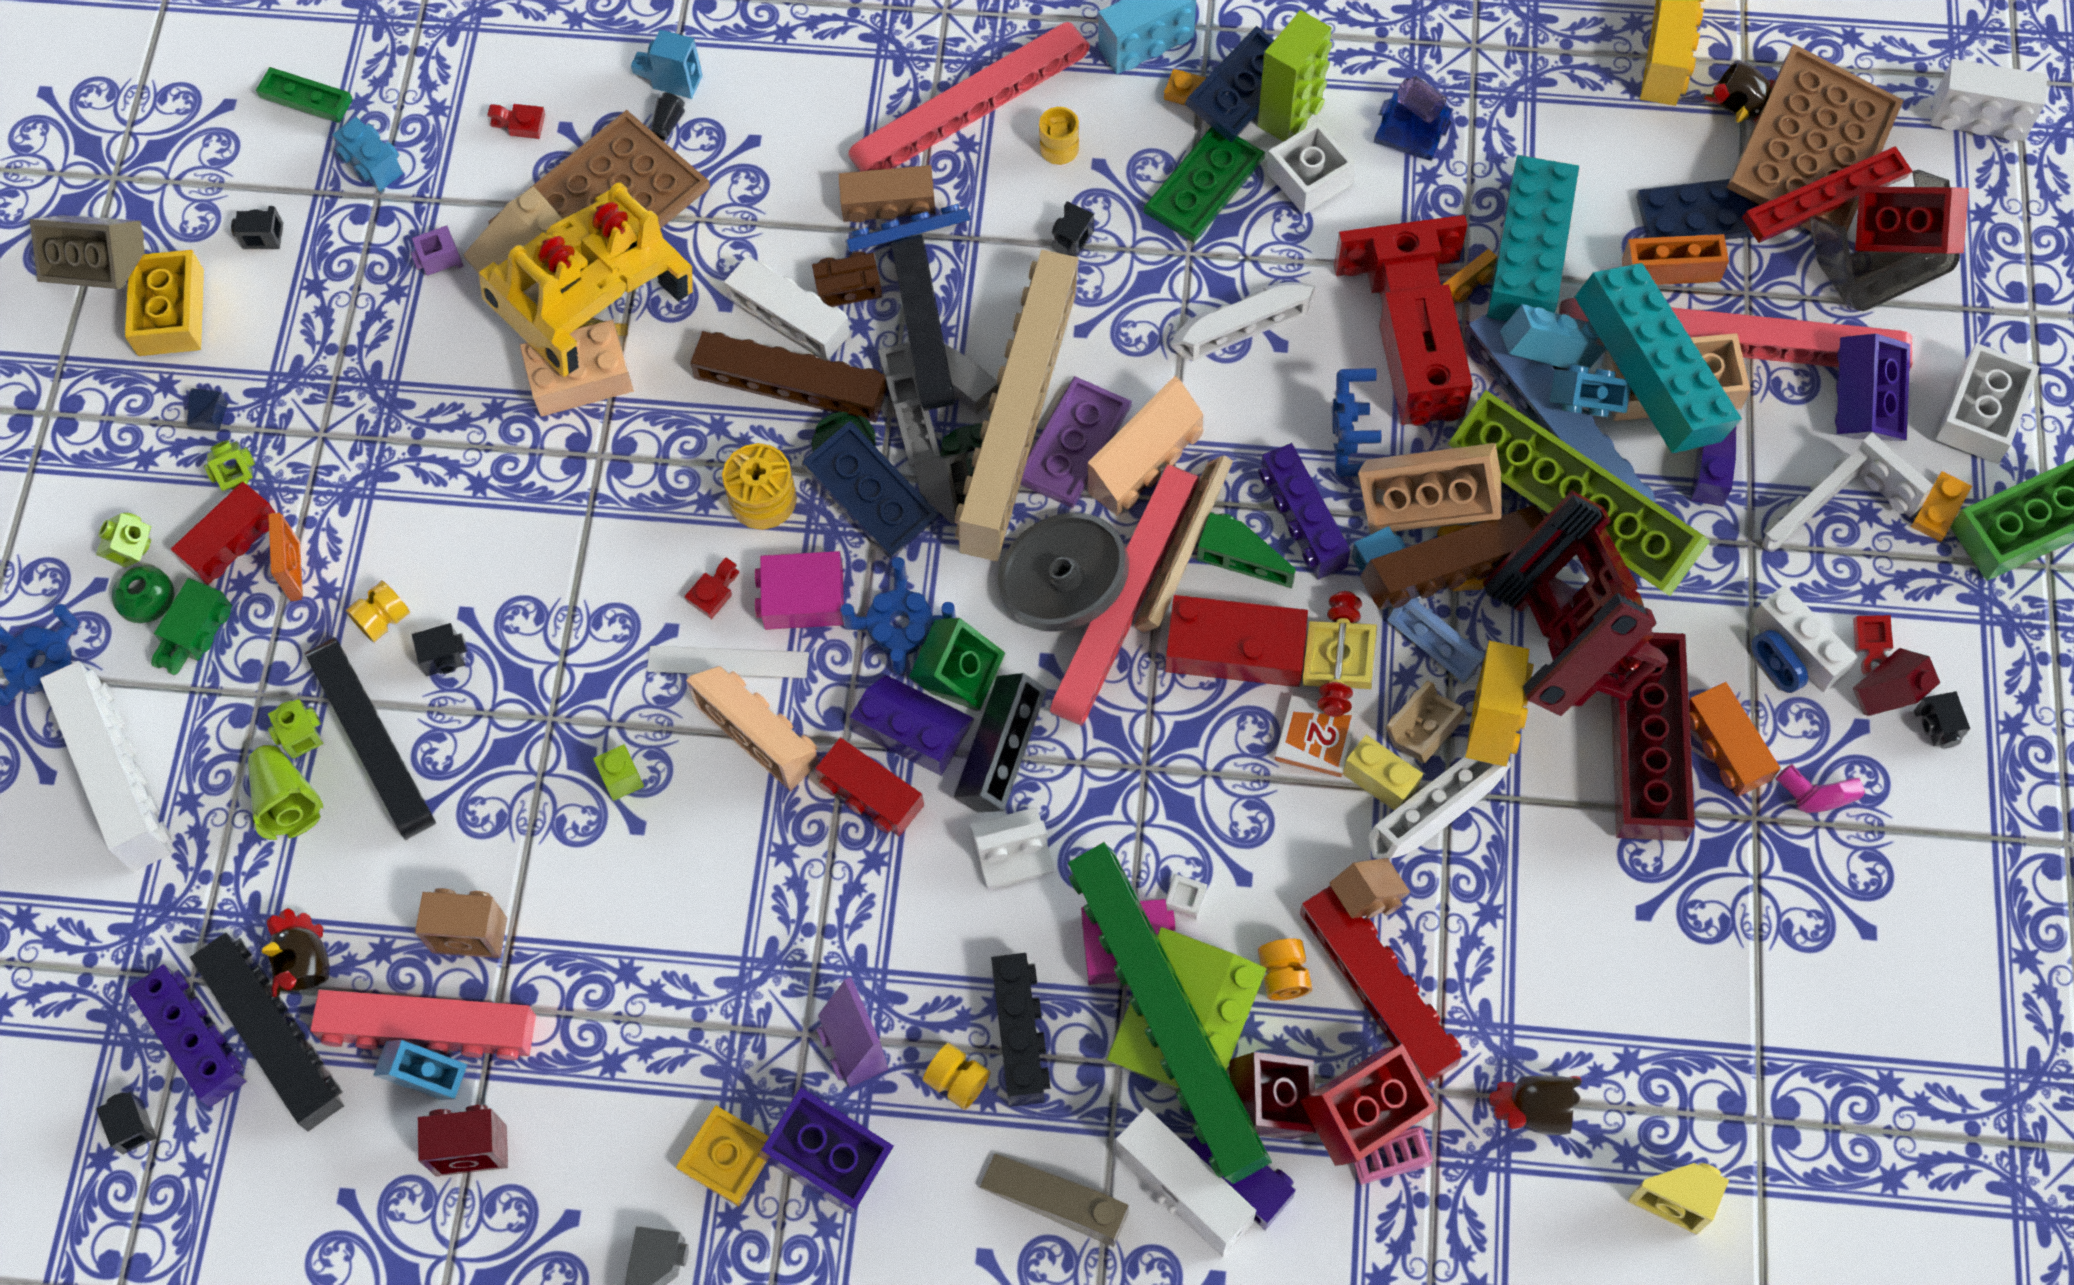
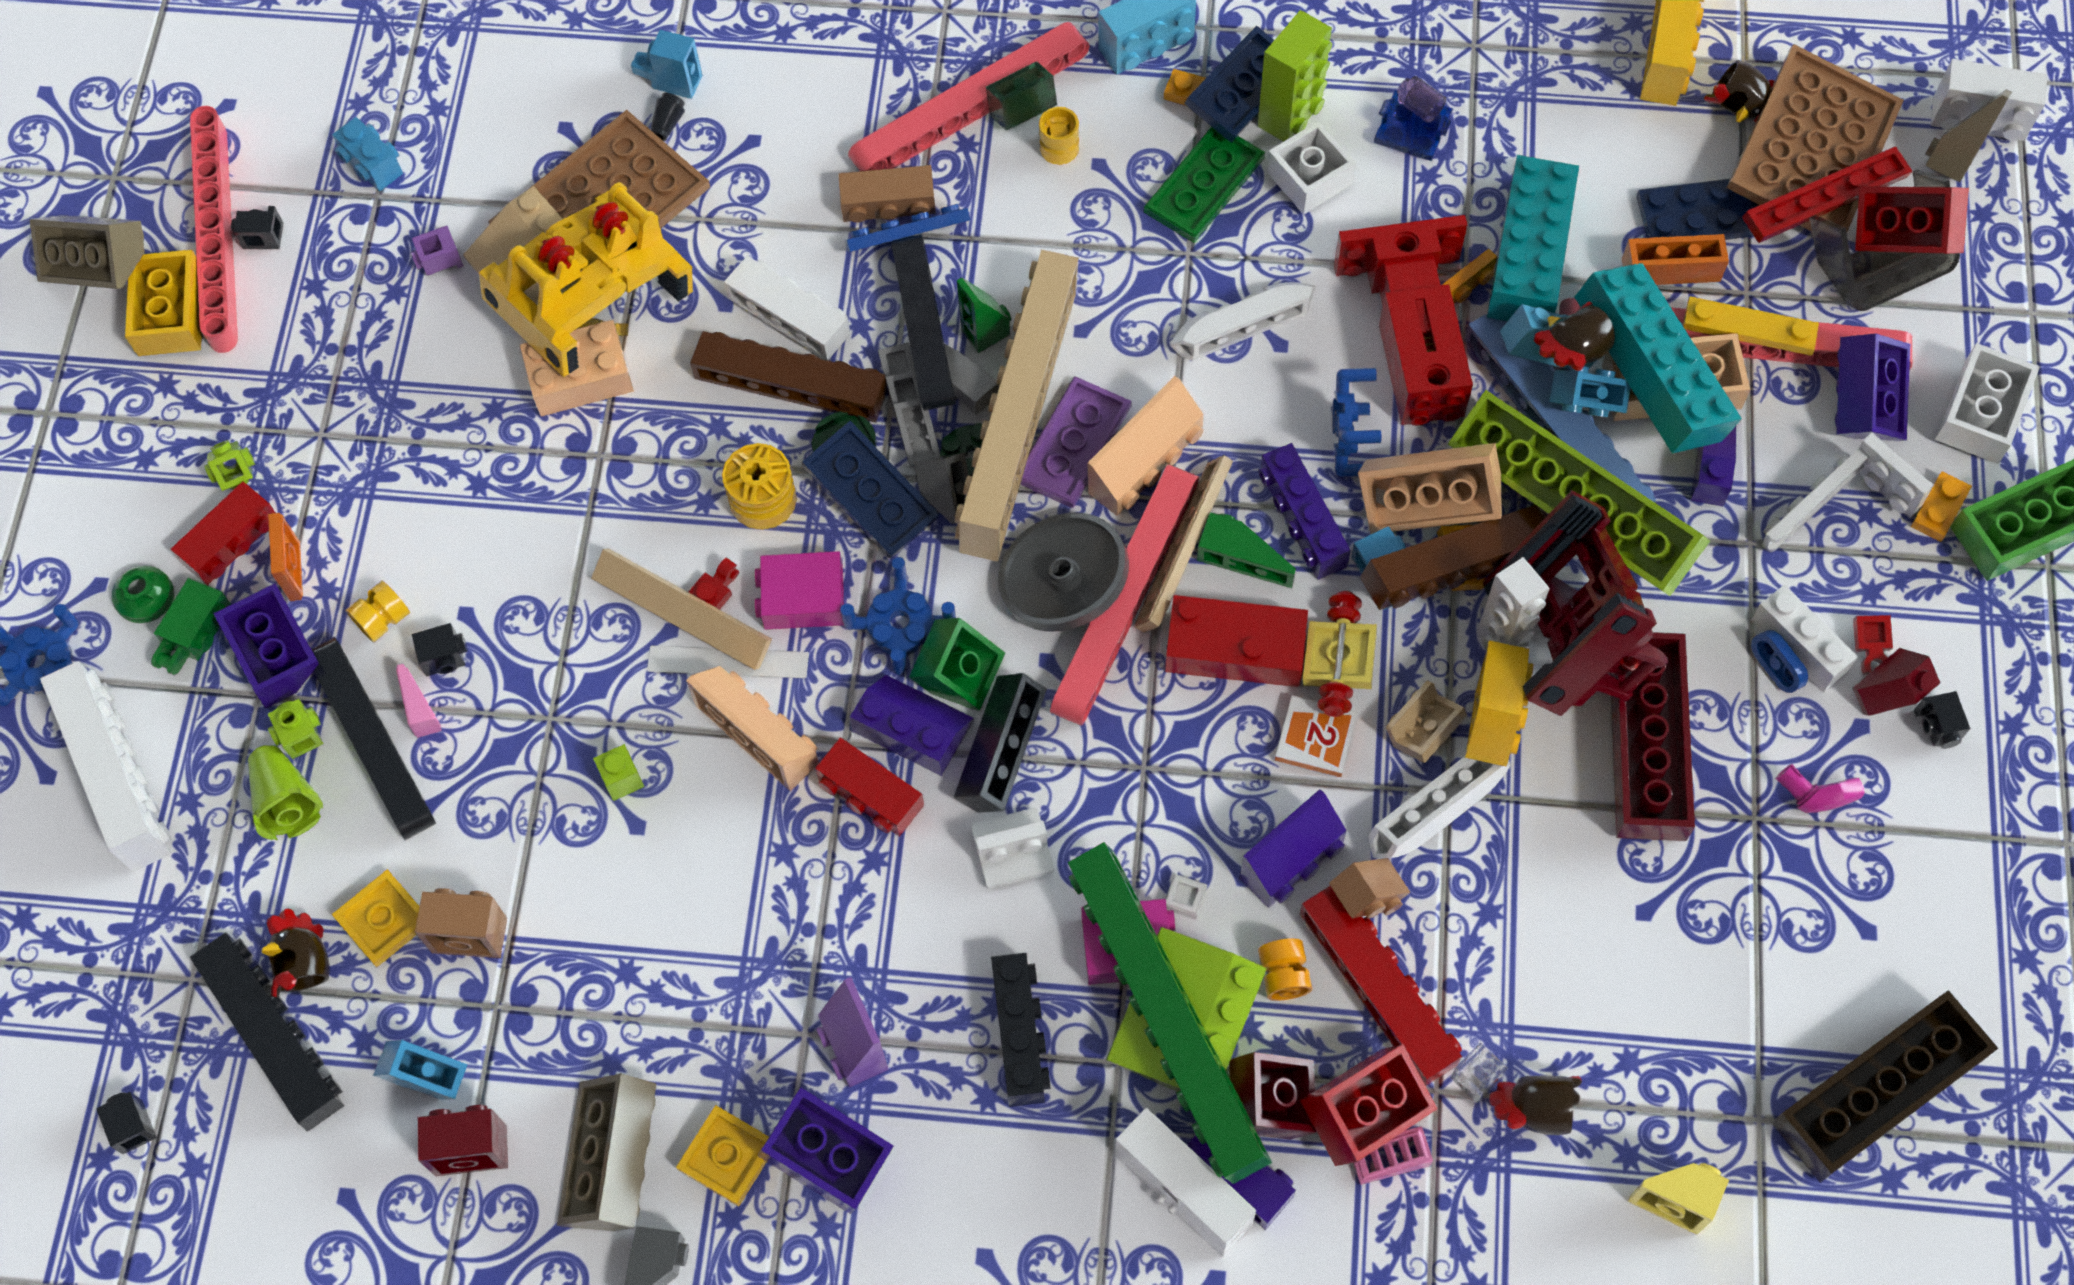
lime brick [96,513,152,568] -> none
dark purple brick [127,964,247,1108] -> none
dark blue slope [187,388,228,431] -> none
green plate [256,67,353,123] -> none
coral brick [310,990,536,1060] -> none
red plate [487,104,545,139] -> none
reddish brown brick [812,252,882,307] -> none
yellow wheel [922,1042,991,1110] -> none
dark tan slope [980,1154,1129,1247] -> none
black brick [1051,201,1094,257] -> none
light yellow brick [1343,734,1423,810] -> none
light blue plate [1387,598,1485,683] -> none
orange brick [1689,682,1781,797] -> none
none -> coral beam [190,106,238,353]
none -> dark purple slope [214,583,319,709]
none -> yellow plate [332,869,420,968]
none -> bright pink slope [396,664,442,738]
none -> dark tan slope [557,1073,656,1231]
none -> tan tile [591,548,772,670]
none -> green slope [956,278,1012,354]
none -> clear green brick [986,61,1057,131]
none -> dark purple slope [1239,789,1347,908]
none -> clear brick [1450,1042,1508,1103]
none -> white brick [1476,557,1550,649]
none -> dark brown piece [1534,301,1615,371]
none -> yellow plate [1683,296,1819,356]
none -> dark brown brick [1772,990,1999,1183]
none -> dark tan slope [1925,89,2012,182]

